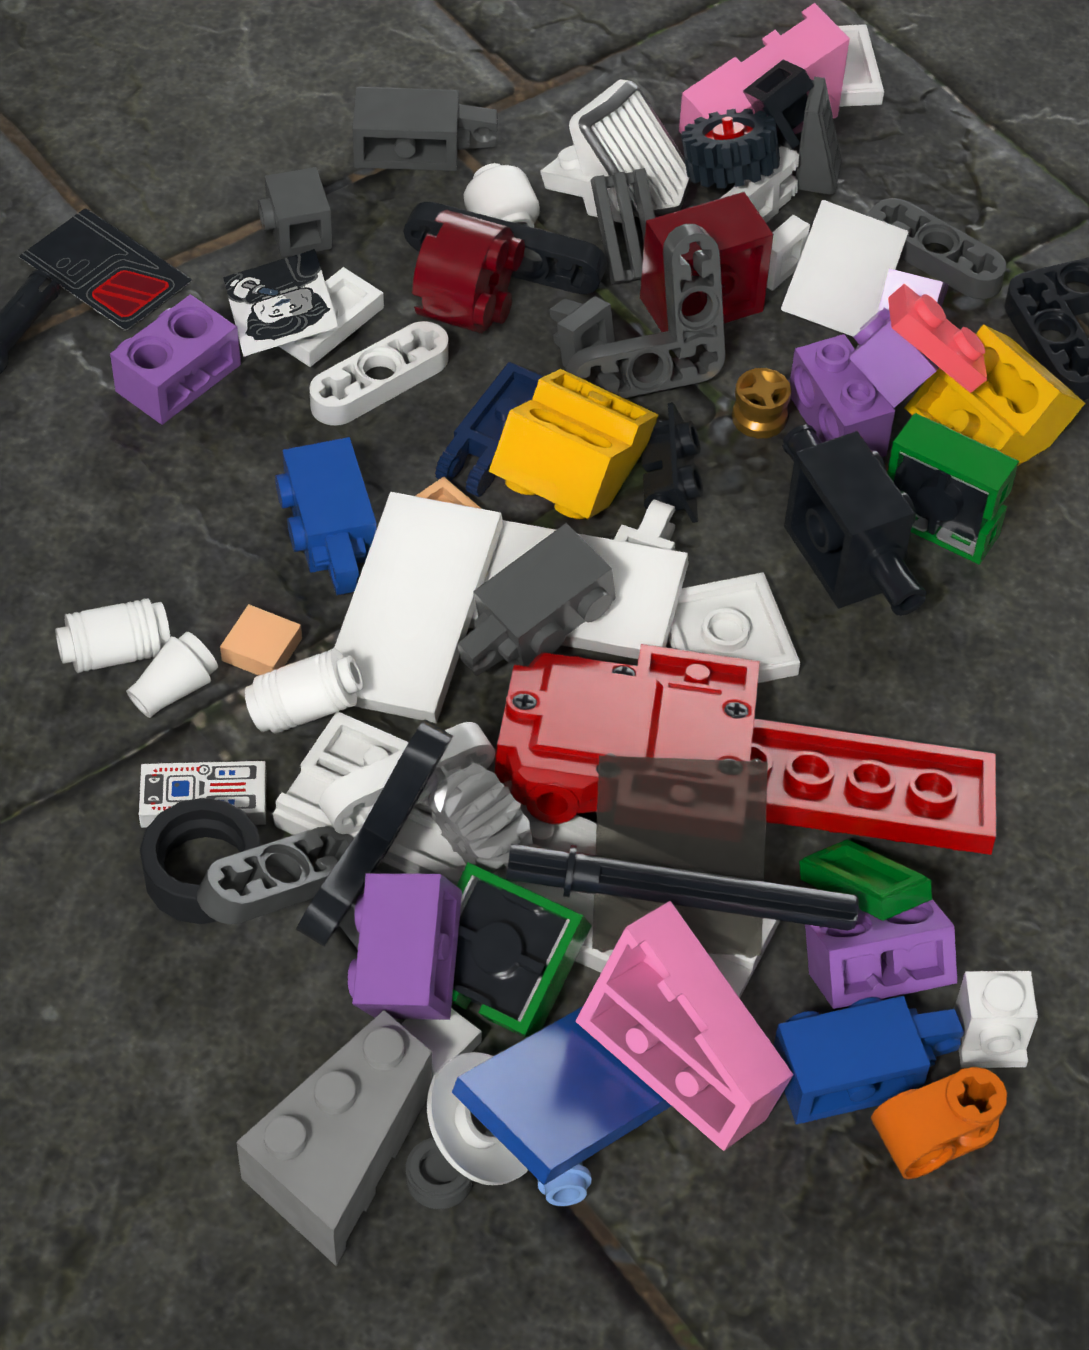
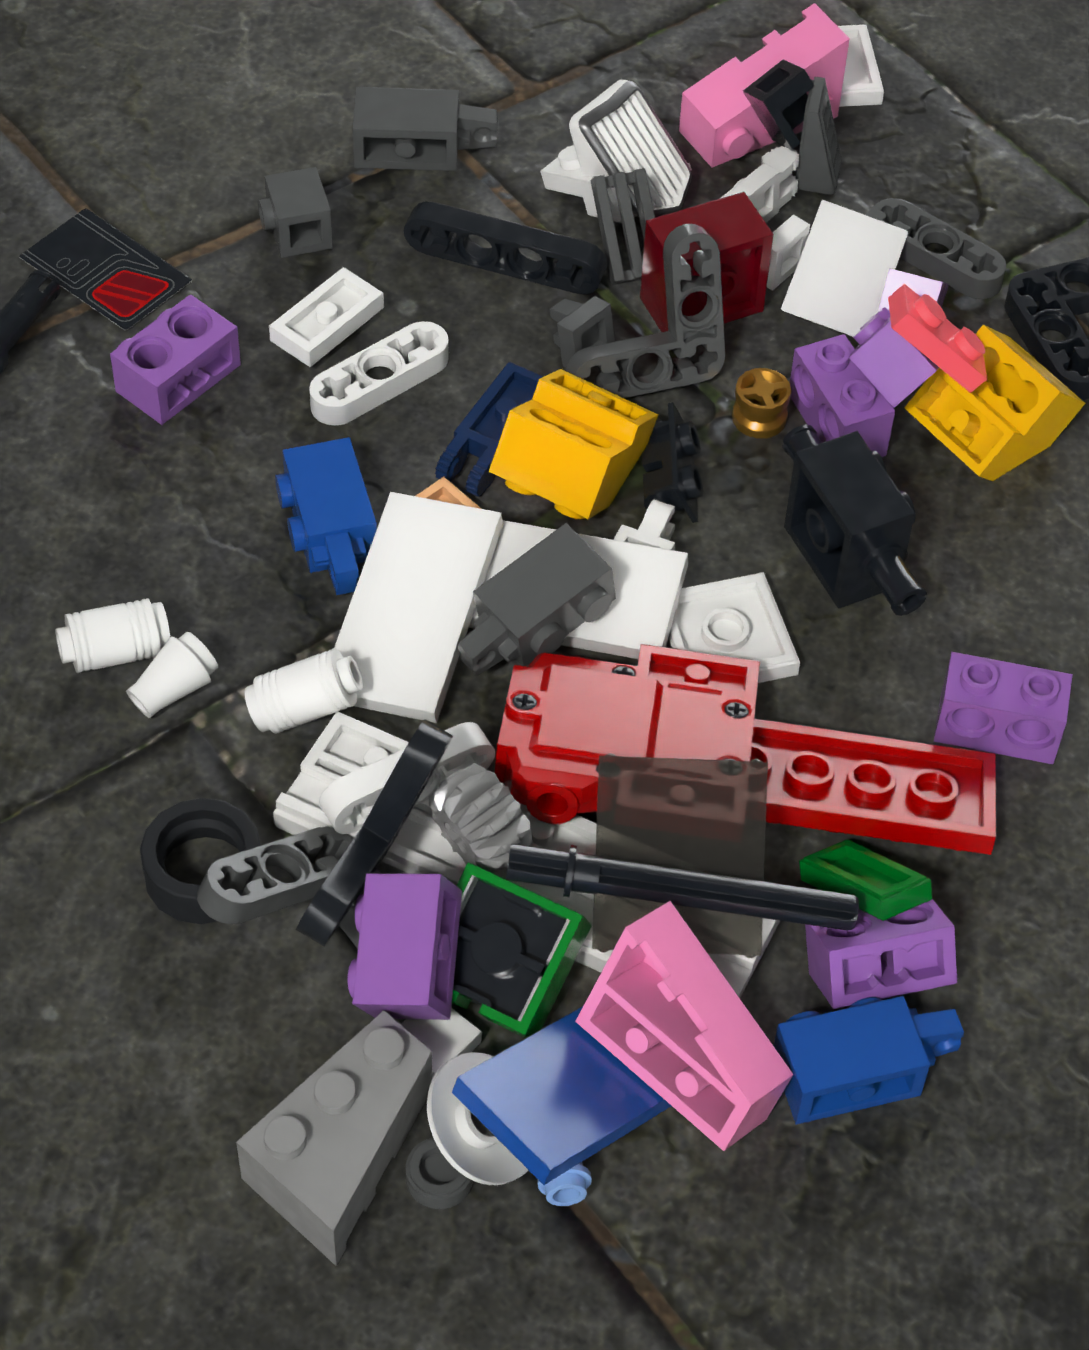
white tile [139,761,267,828] -> none
light nougat tile [220,604,302,676] -> none
sticker [223,249,339,357] -> none
dark red brick [413,210,525,333] -> none
white head [463,163,540,228] -> none
black wheel [681,109,780,188] -> none
orange piece [871,1067,1007,1179] -> none
piece [887,413,1019,565] -> none
white brick [954,971,1038,1068] -> none
none -> medium lavender brick [933,652,1073,764]

